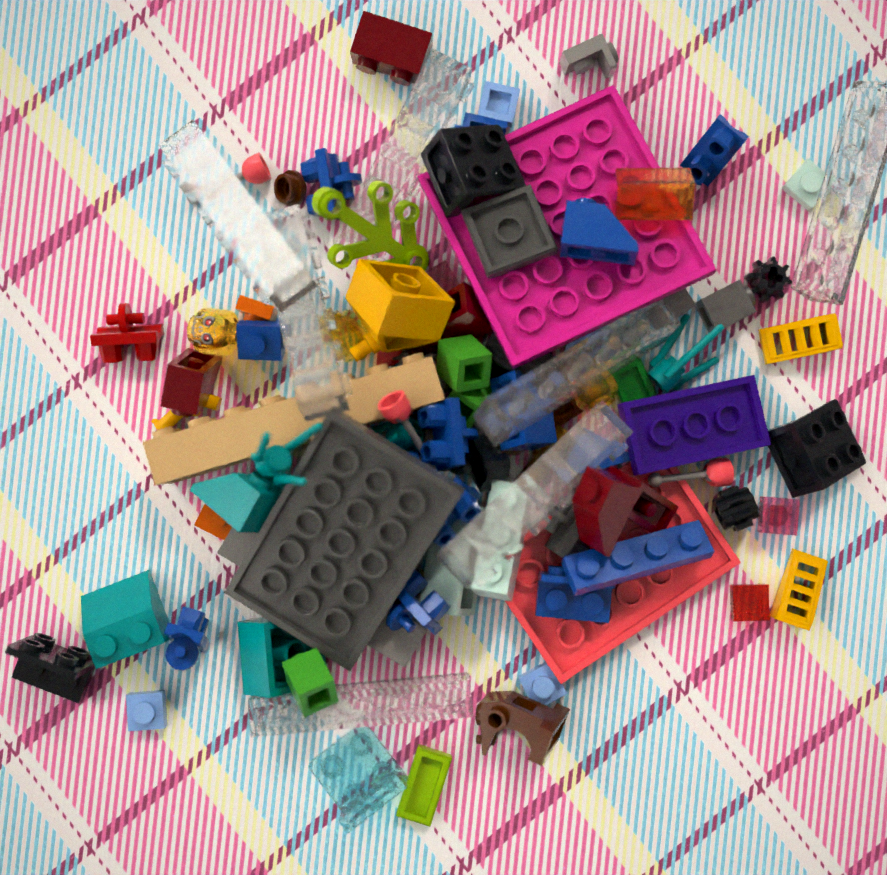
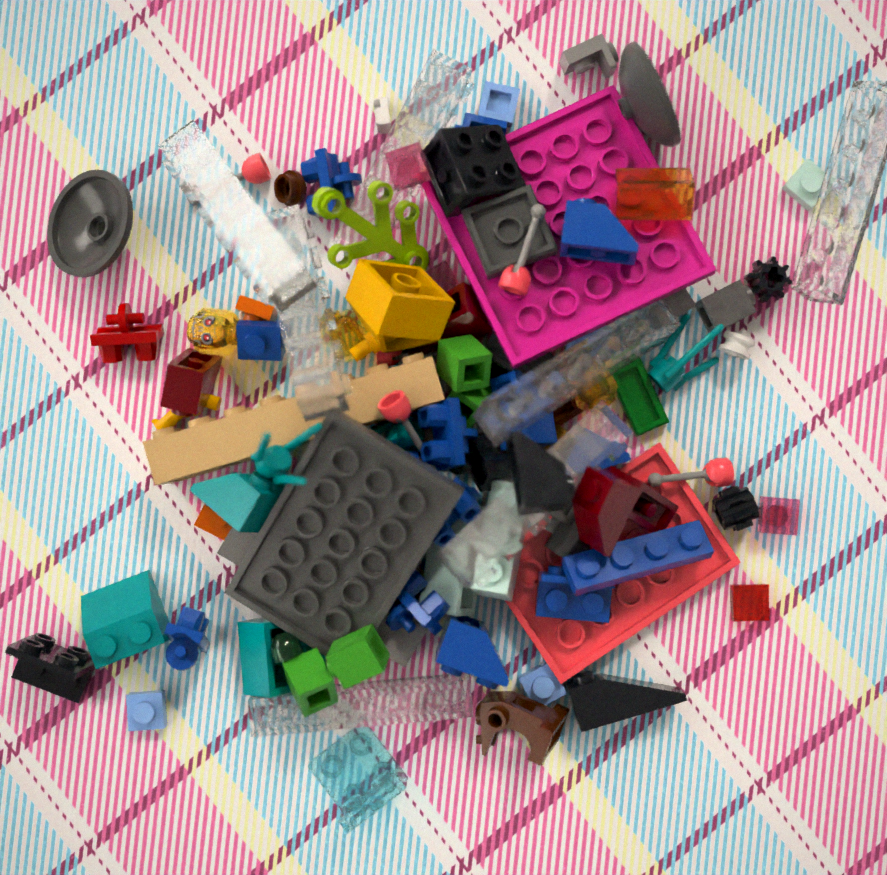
dark red brick [350,10,433,86] -> none
lime tile [396,744,452,827] -> none
dark purple plate [617,375,771,476] -> none
blue hips [680,114,749,187] -> none
yellow slope [758,313,843,365] -> none
black bracket [768,399,866,498] -> none
yellow slope [769,549,828,631] -> none
none -> dark grey dish [47,169,133,278]
none -> clear green hinge [270,633,303,664]
none -> bright green brick [326,624,390,689]
none -> white tile [373,96,392,134]
none -> clear pink plate [384,142,432,192]
none -> blue slope [436,615,509,689]
none -> hinge [498,204,546,296]
none -> black slope [505,431,575,516]
none -> black slope [565,671,687,732]
none -> dark grey dish [617,41,681,148]
none -> white bush [718,331,756,360]

